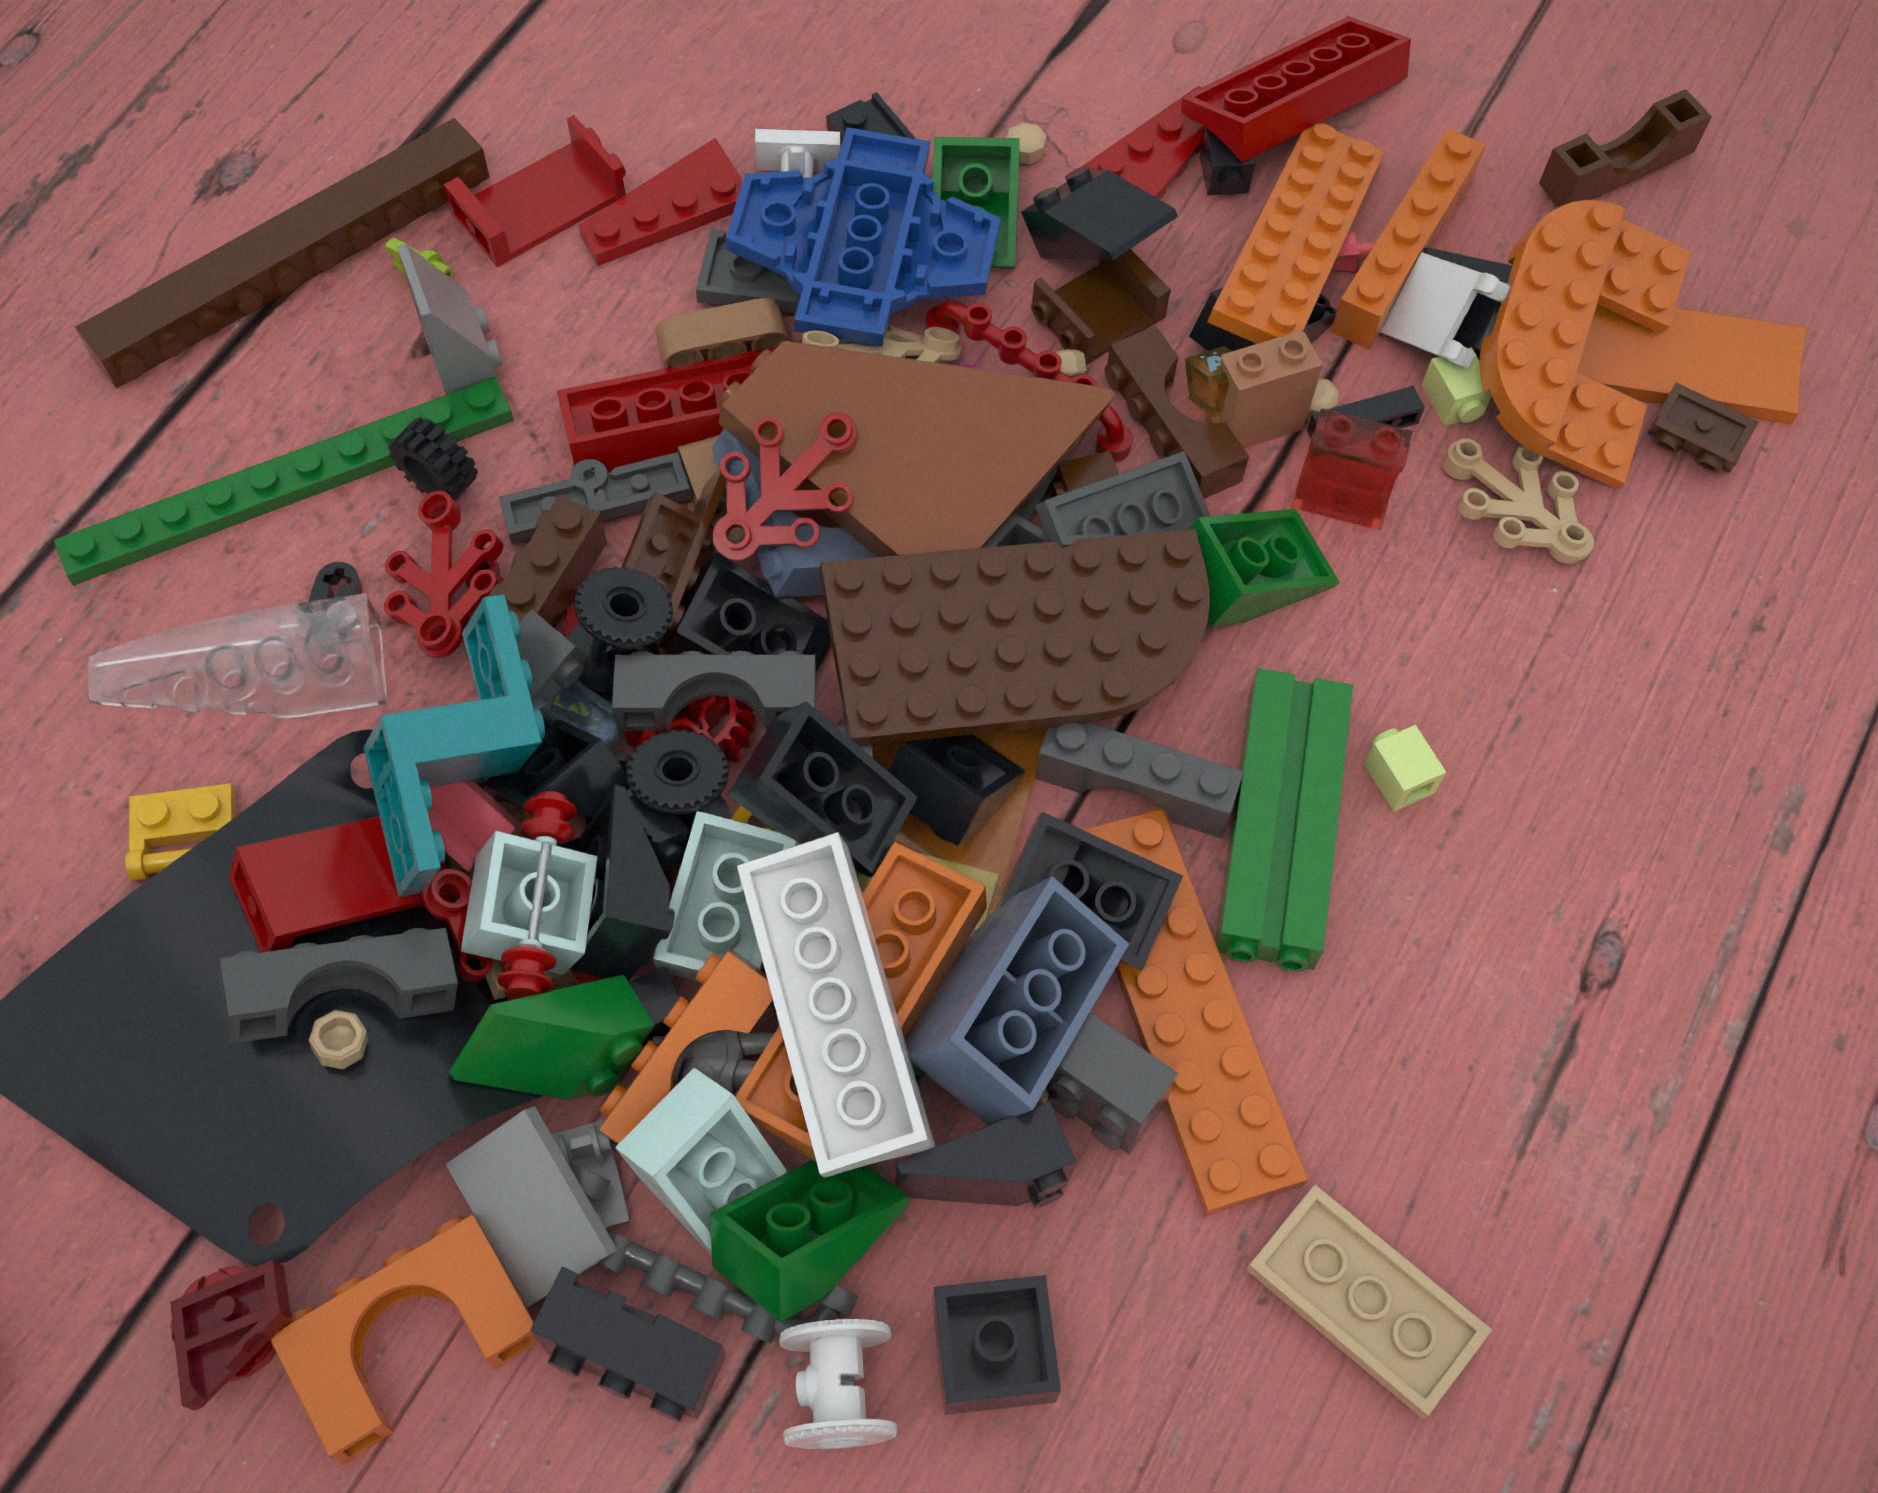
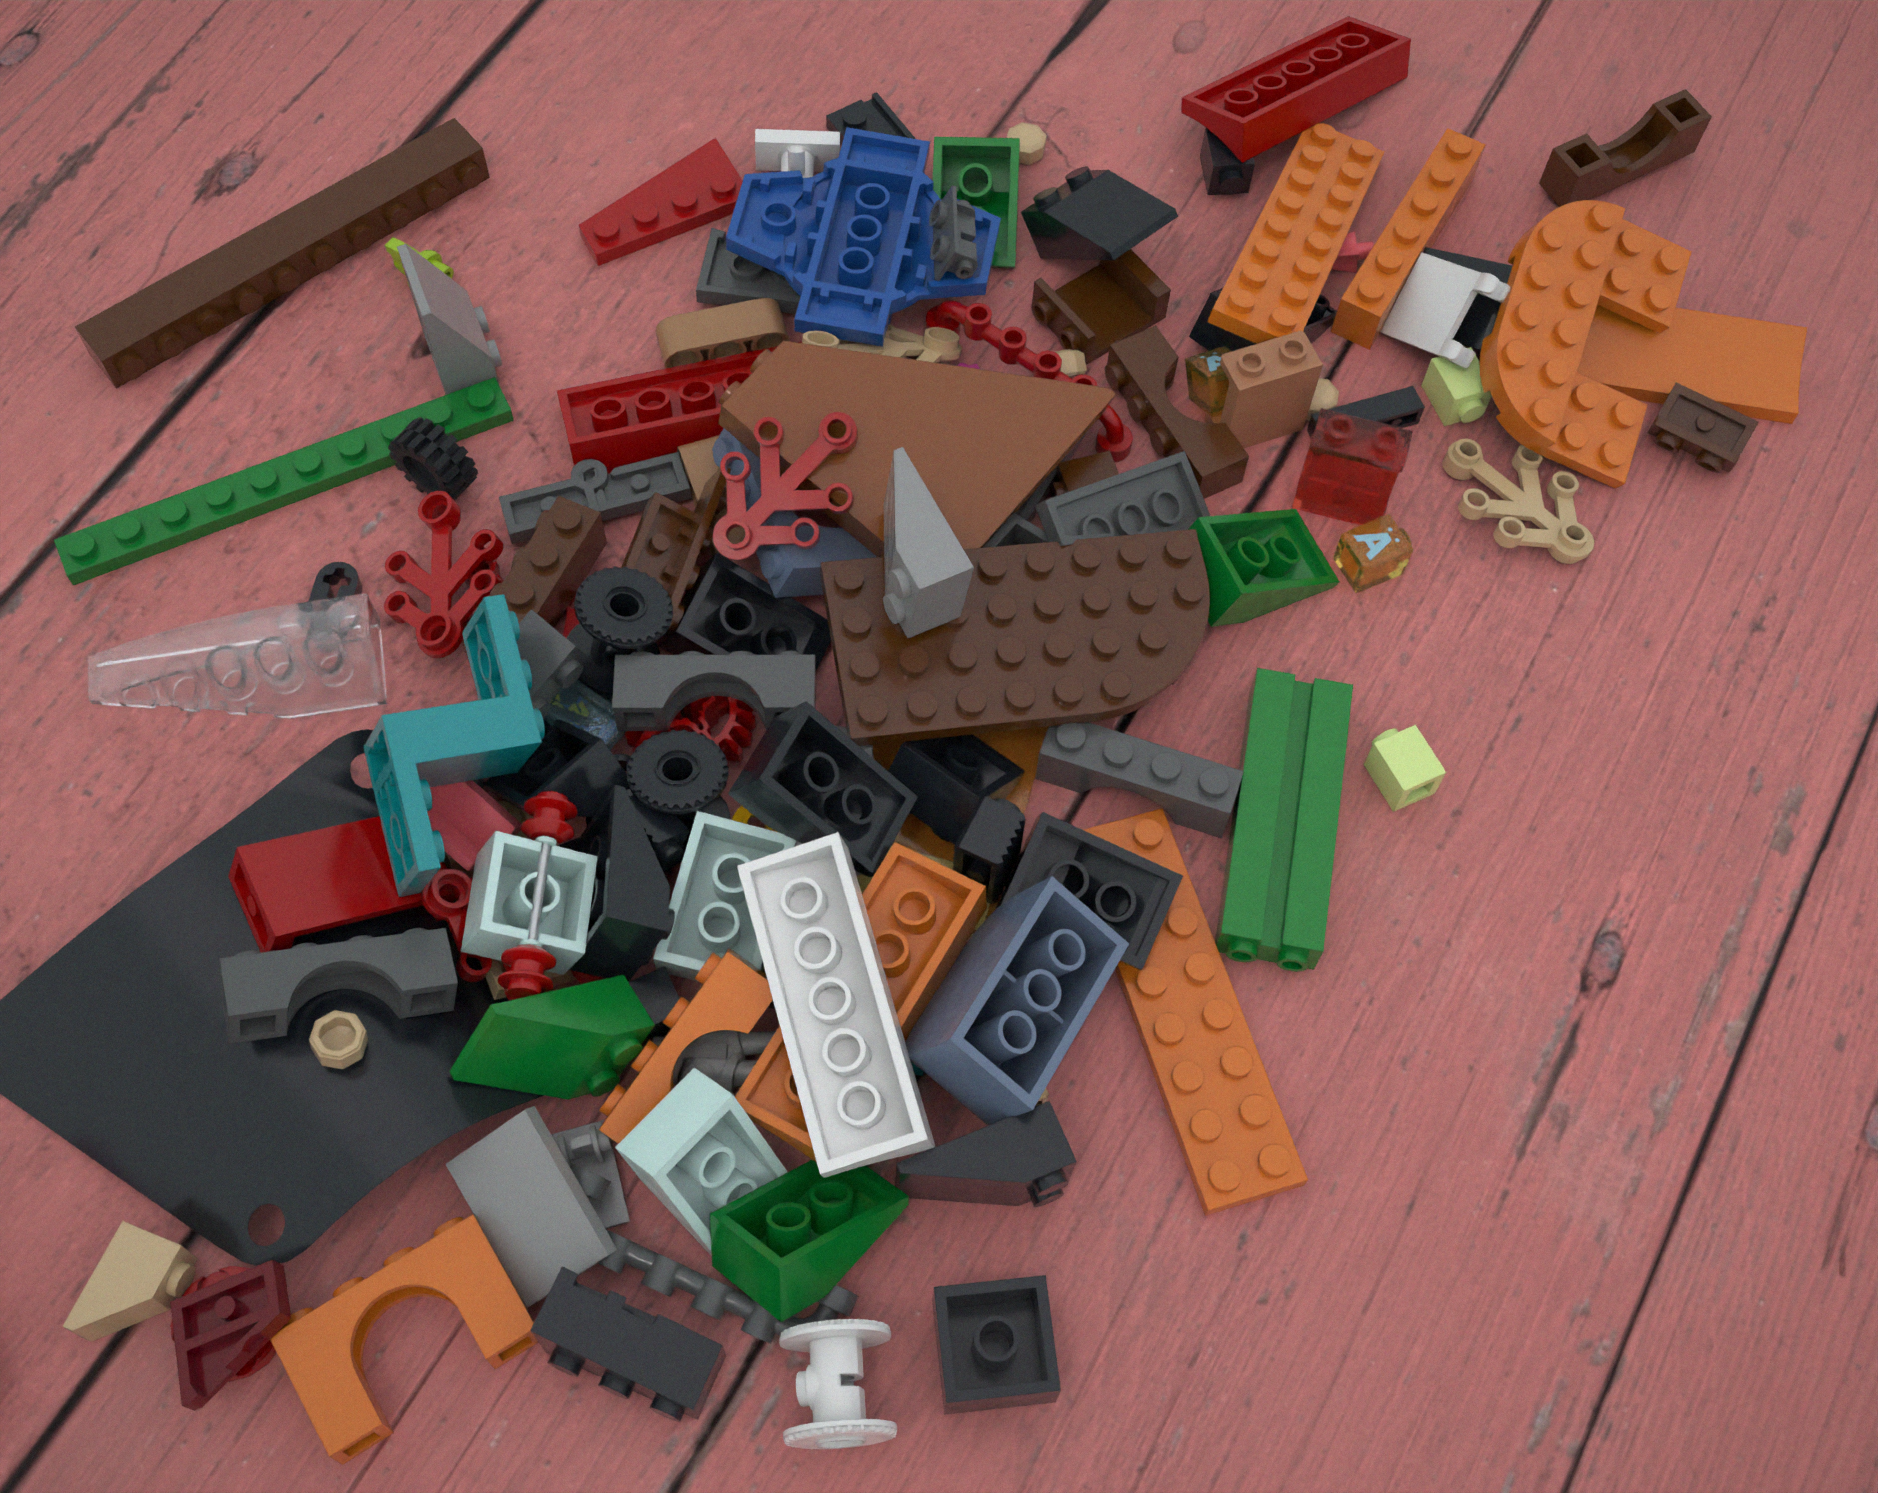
yellow plate [125,783,237,881] -> none
red panel [444,115,626,267] -> none
dark grey brick [1046,1012,1178,1155] -> none
red wing [1081,85,1206,199] -> none
tan plate [1246,1184,1492,1419] -> none
none -> tan slope [63,1221,198,1342]
none -> light grey slope [883,447,974,638]
none -> dark grey hinge [929,185,978,282]
none -> black brick [952,796,1026,904]
none -> clear yellow brick [1333,514,1414,594]

